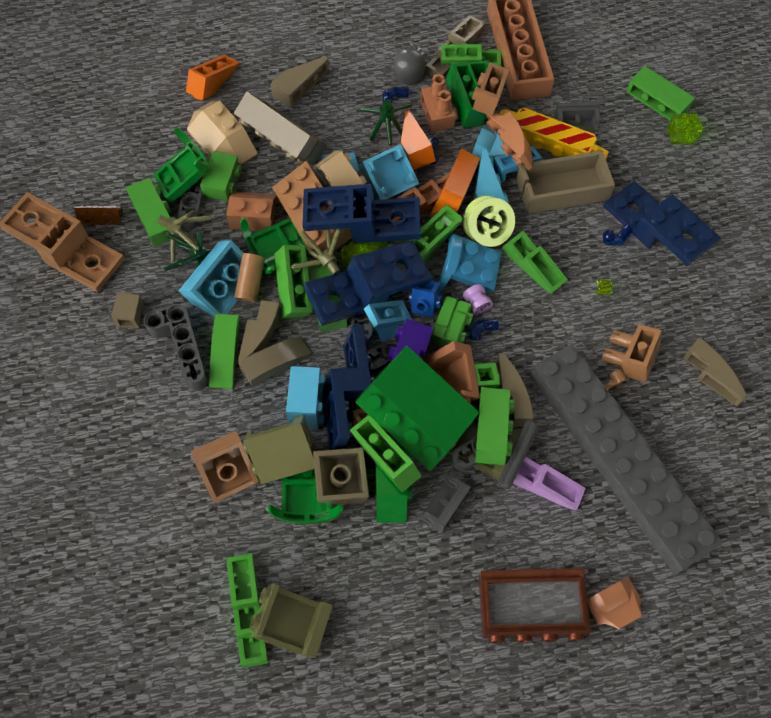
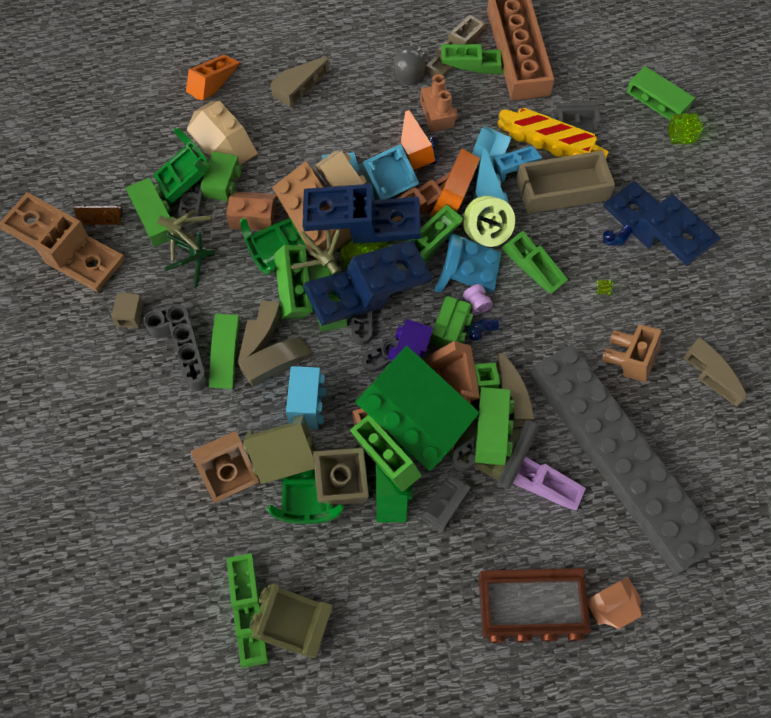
medium azure slope [179,240,243,317] -> none
piece [234,91,327,165] -> none
medium nougat pin [234,253,265,303] -> none
dark blue bracket [322,325,374,450] -> none
dark green plant [357,100,413,146] -> none
medium azure slope [364,300,412,342] -> none
clear blue arm [381,87,409,103] -> none
blue brick [409,281,443,317] -> none
green wedge [446,61,489,128] -> none
medium nougat brick [472,63,509,116] -> none
nougat slope [486,111,532,171] -> none
medium nougat hand [605,369,626,390] -> none

